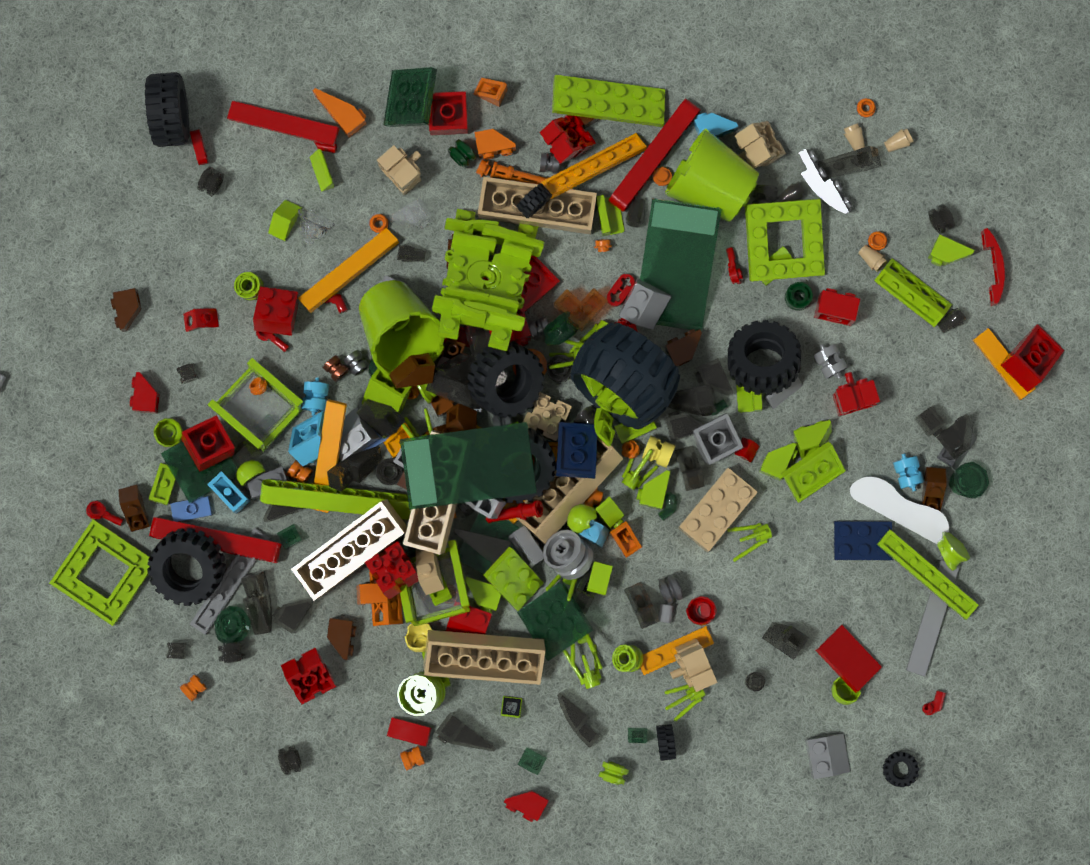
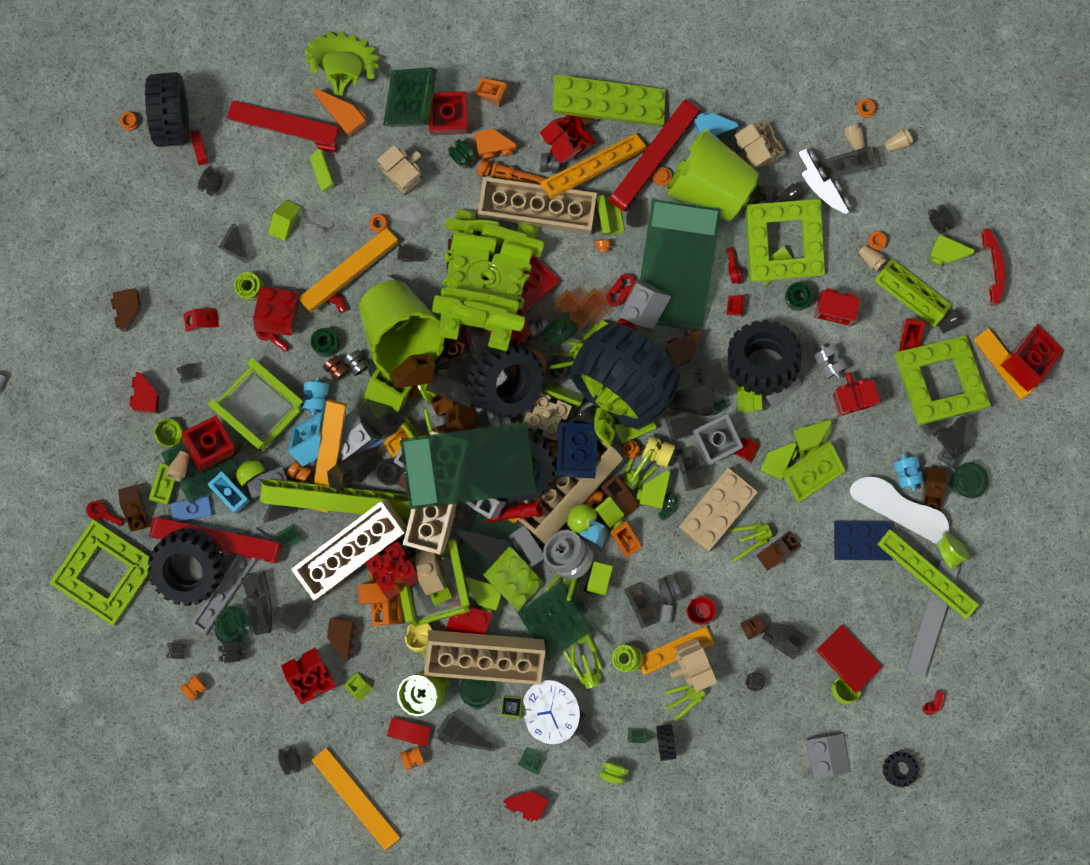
orange plate [249,377,267,395] -> none
black tyre [516,183,552,218] -> none
none -> orange plate [120,112,139,131]
none -> tan cone [167,451,190,481]
none -> clear smoke slope [218,223,247,263]
none -> lime piece [304,31,379,96]
none -> dark green wheel [310,328,340,357]
none -> light orange tile [311,748,400,851]
none -> lime slope [343,672,373,702]
none -> clear green hat [459,679,496,710]
none -> flat silver sticker [522,680,580,744]
none -> lime slope [544,382,584,408]
none -> reddish brown slope [600,475,640,518]
none -> red slope [726,295,745,317]
none -> copper wheel [740,615,766,640]
none -> reddish brown slope [756,531,801,571]
none -> lime plate [894,335,991,426]
none -> red slope [899,318,925,351]

